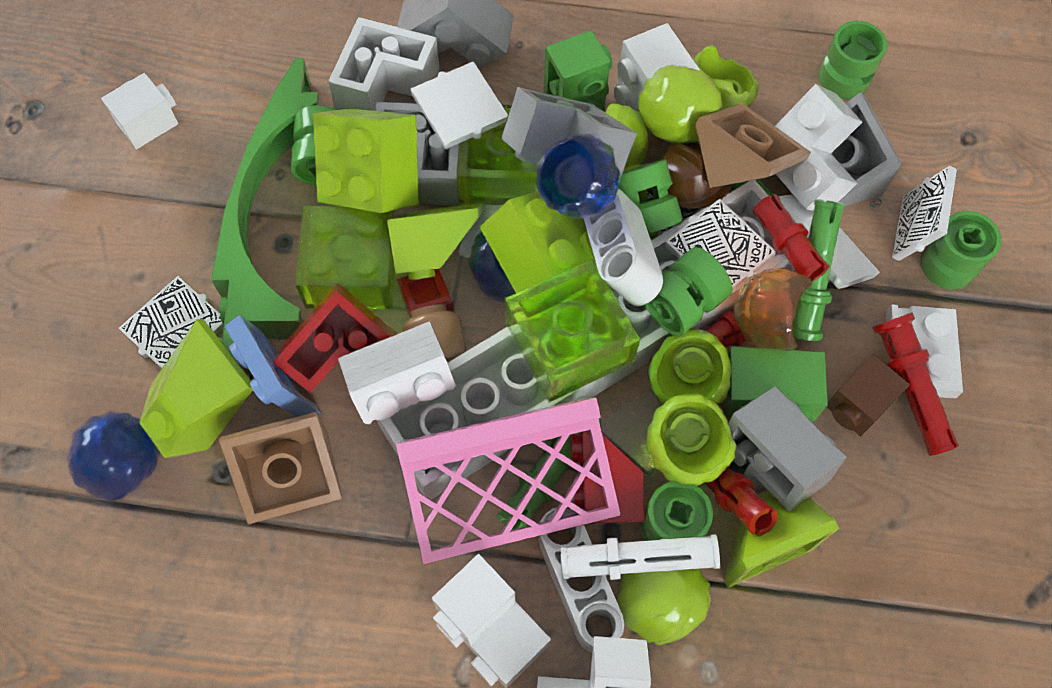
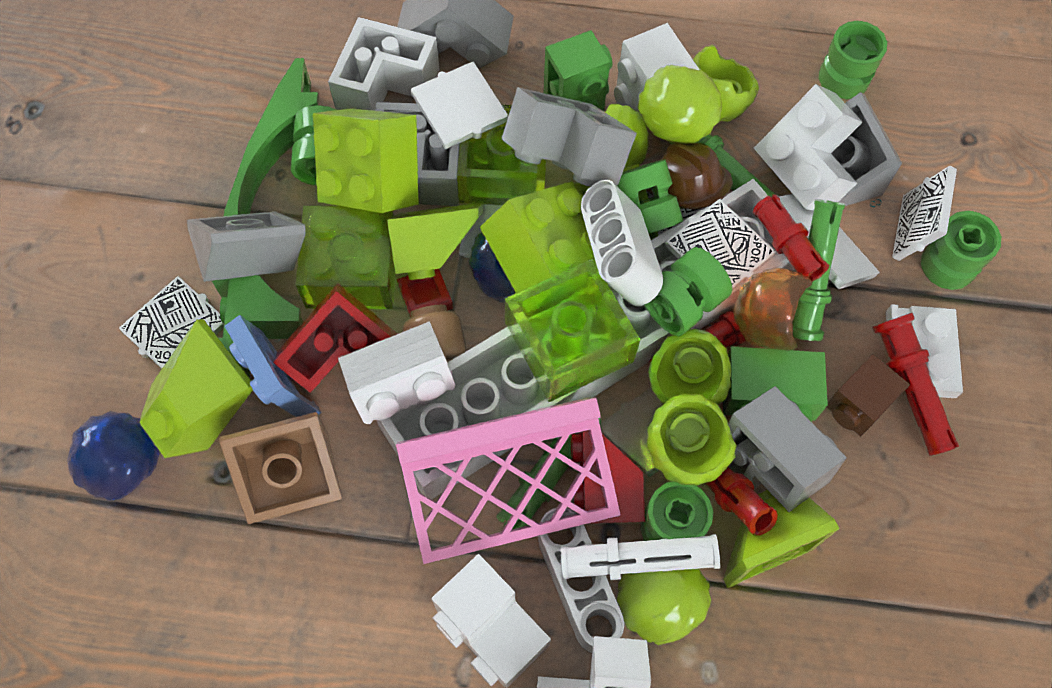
white brick [101,72,178,149] -> none
clear blue hair [536,133,621,219] -> none
medium nougat slope [696,103,811,188] -> none
none -> light grey slope [187,211,306,282]

